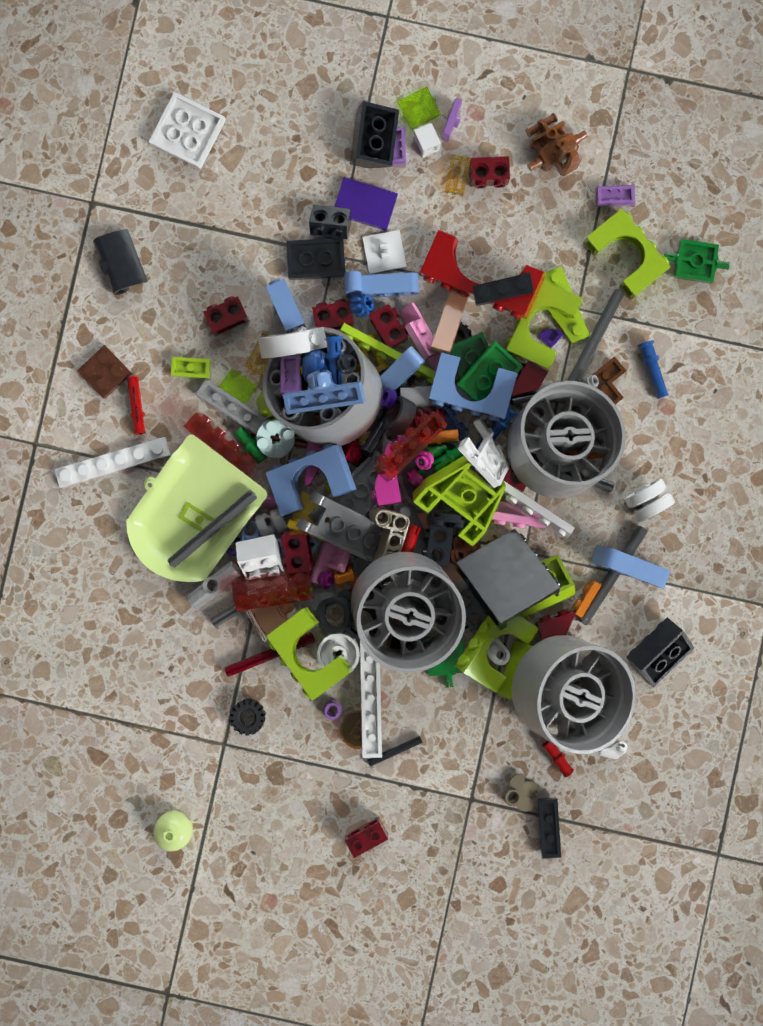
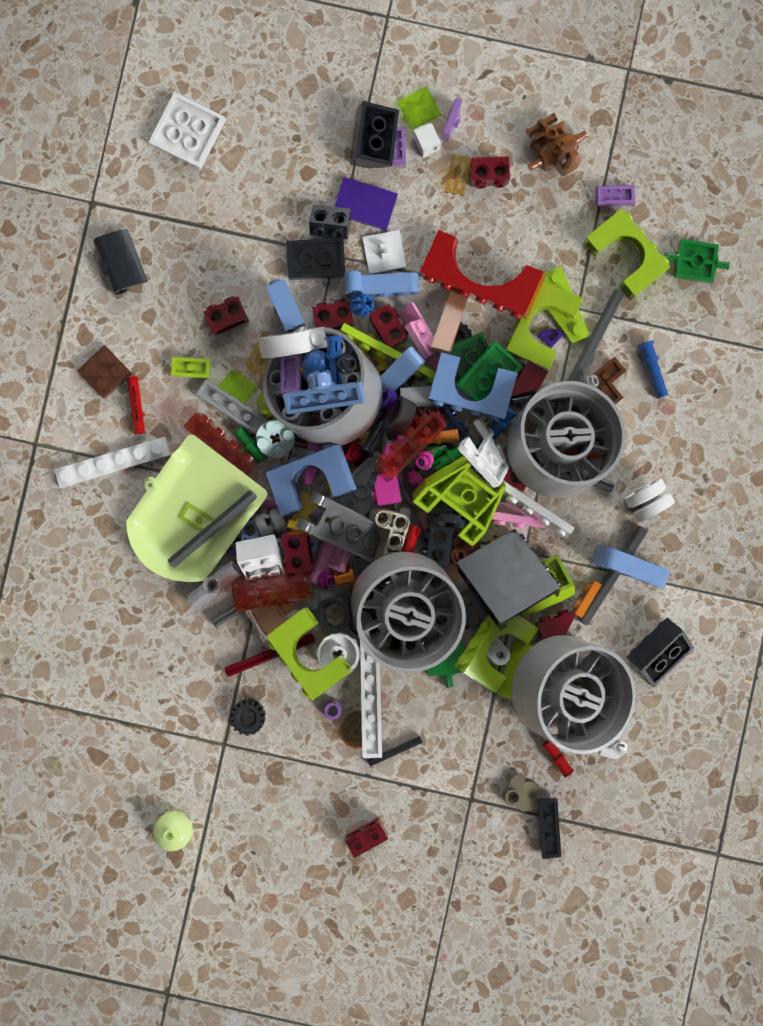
black plate [472,272,534,306] -> none

